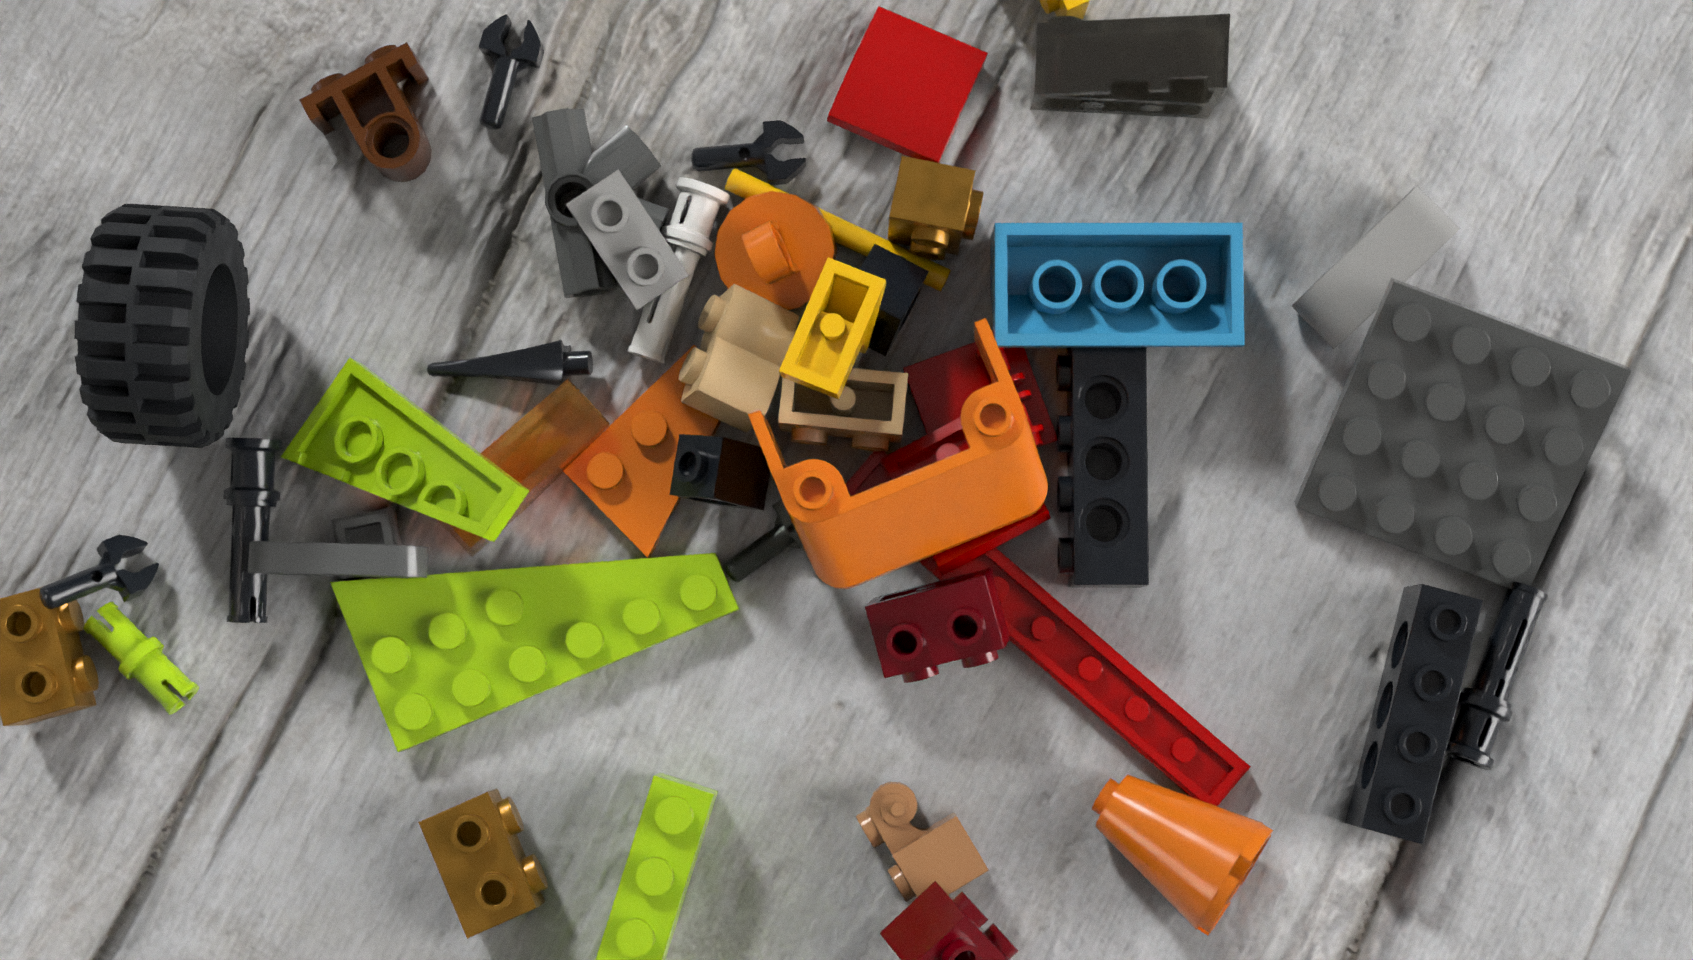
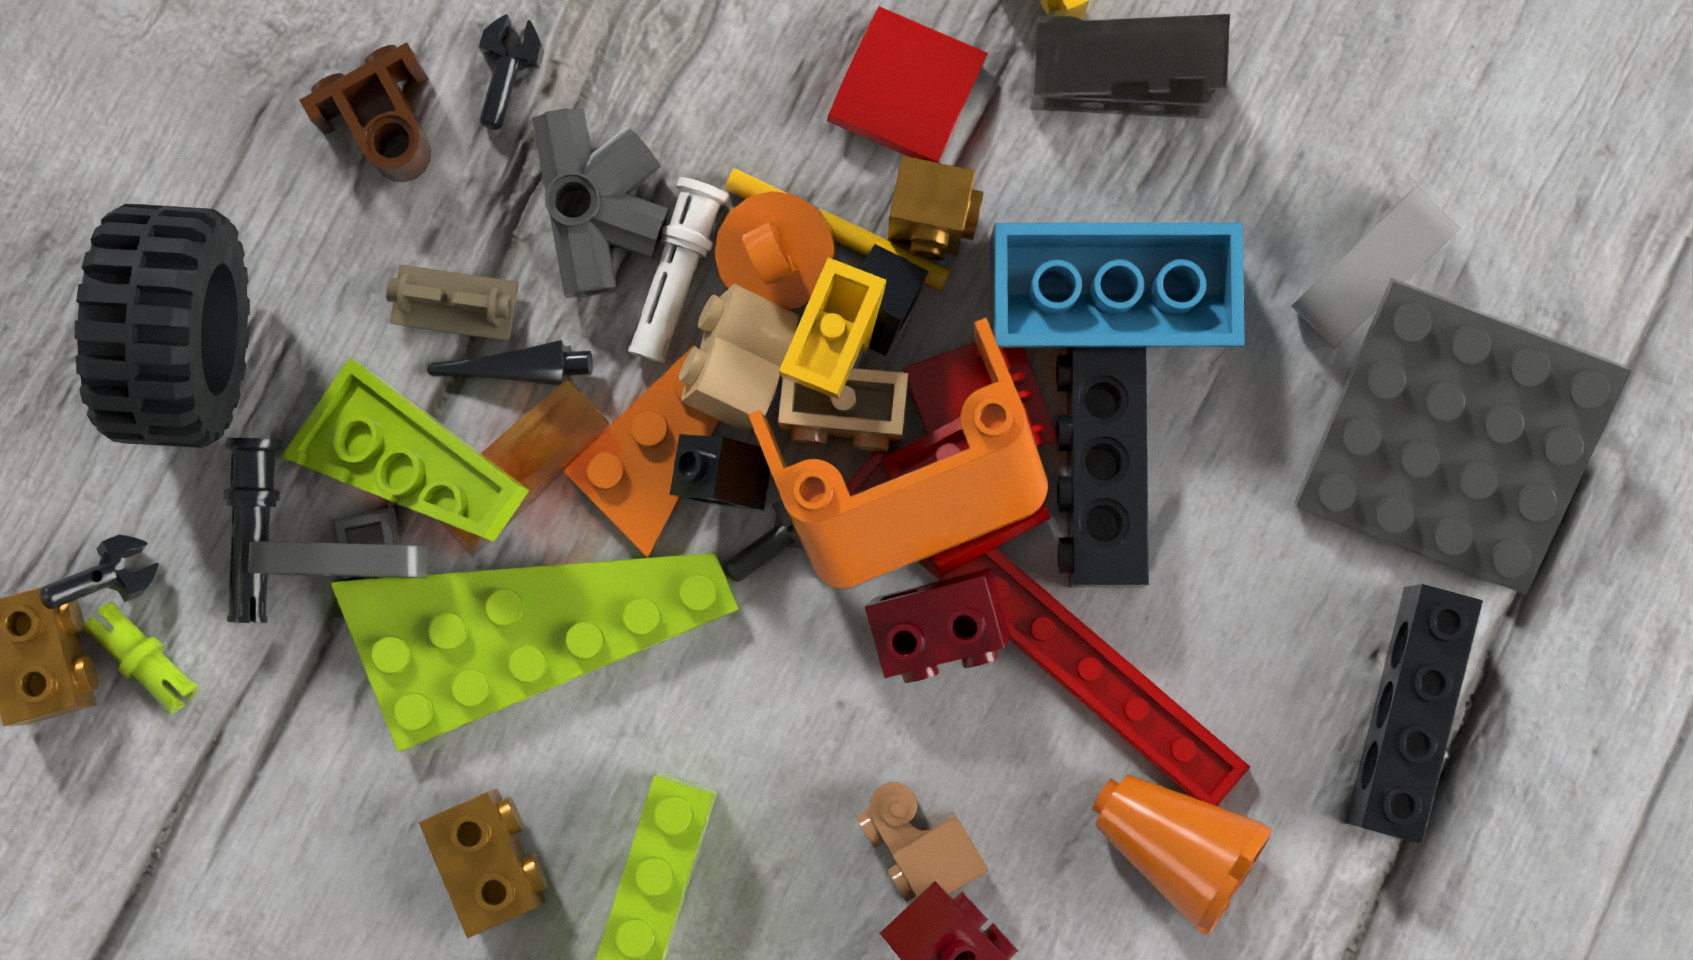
light grey brick [566,169,689,310] -> none
black bar [691,120,806,185] -> none
black pin [1445,582,1548,770] -> none
none -> dark tan hinge [386,265,519,342]

